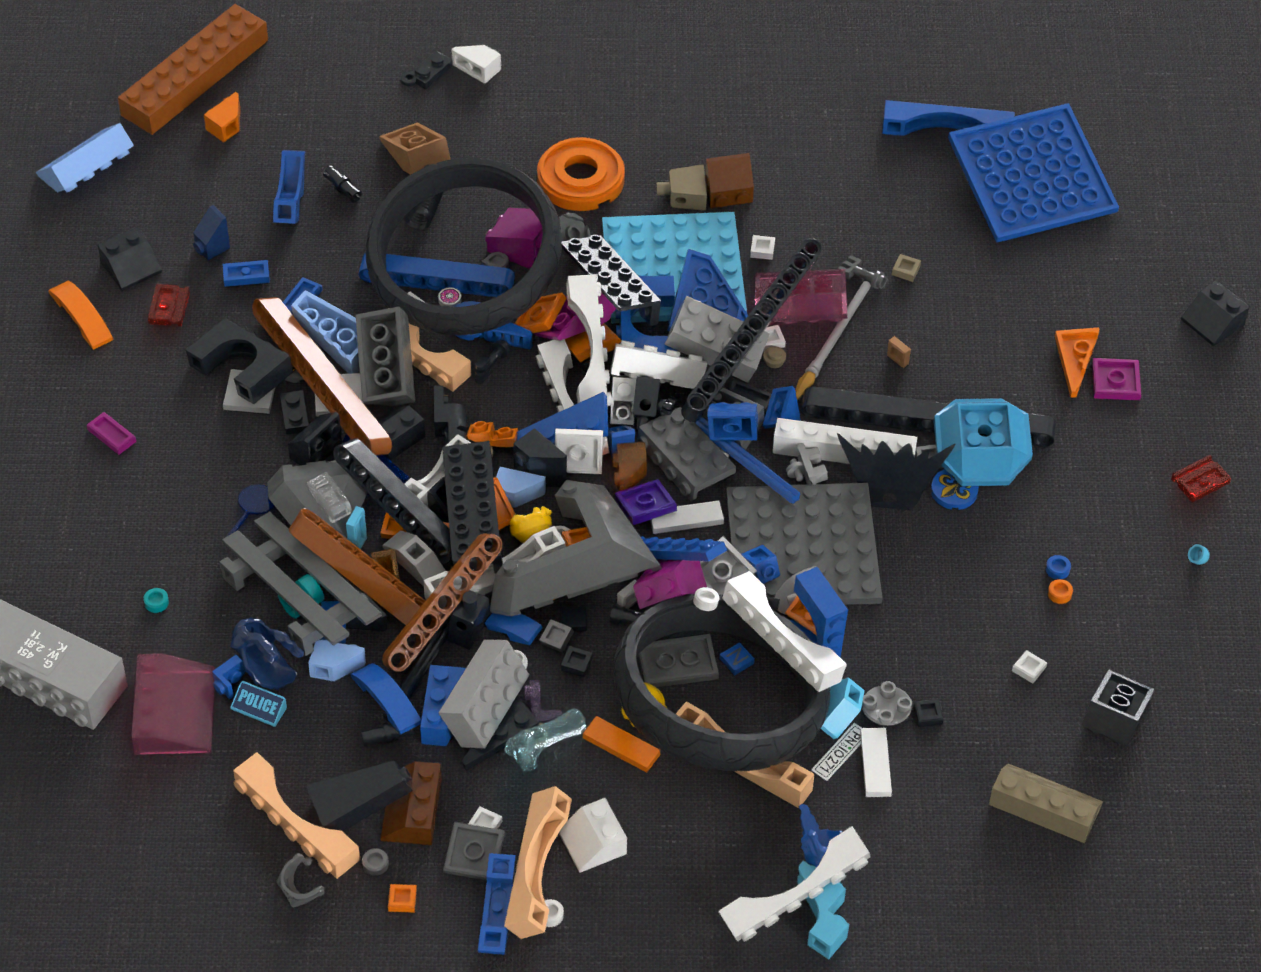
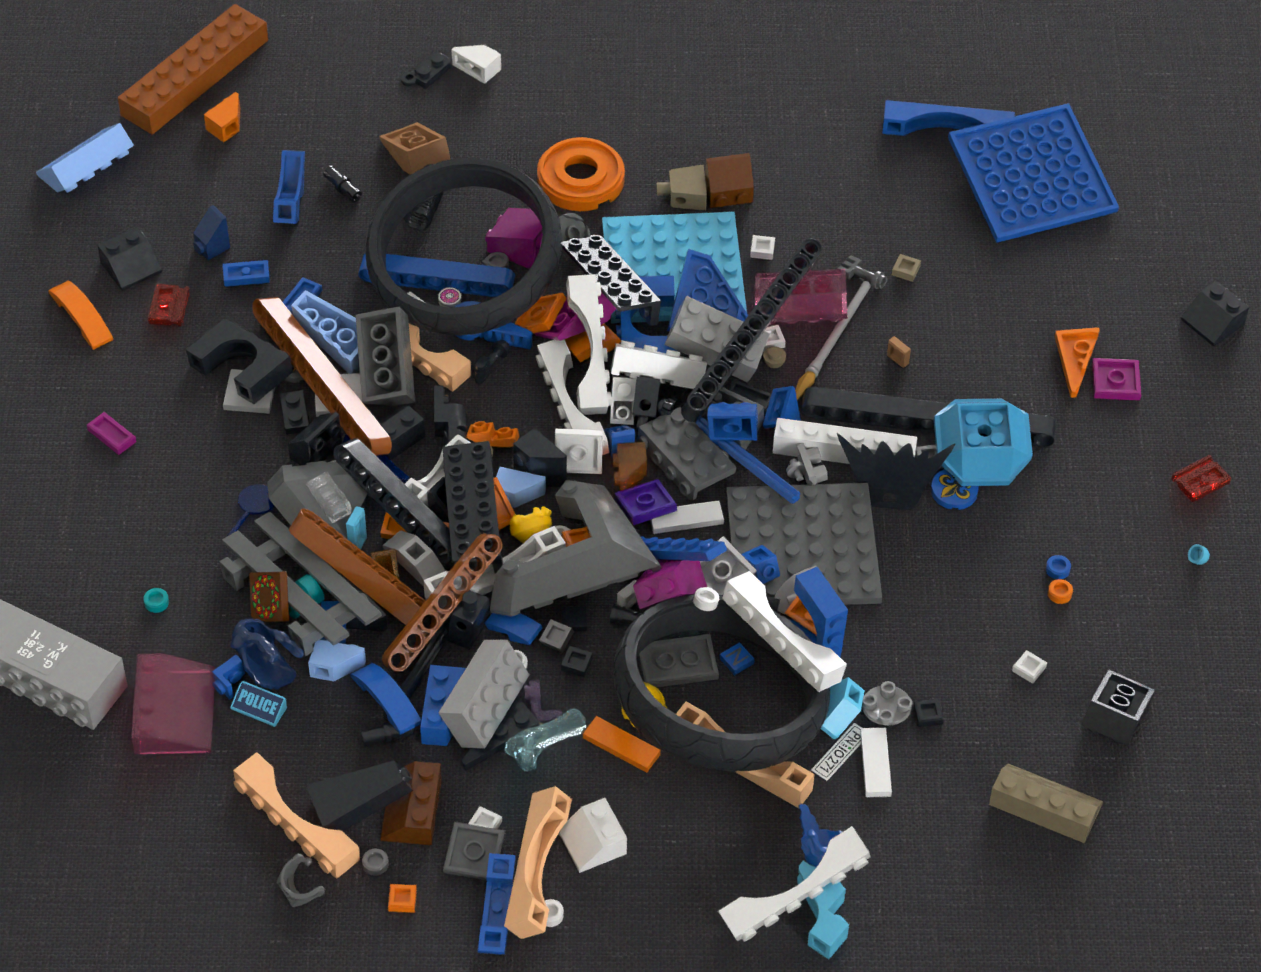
blue wing [517,391,608,445] -> none
none -> reddish brown tile [249,571,289,622]

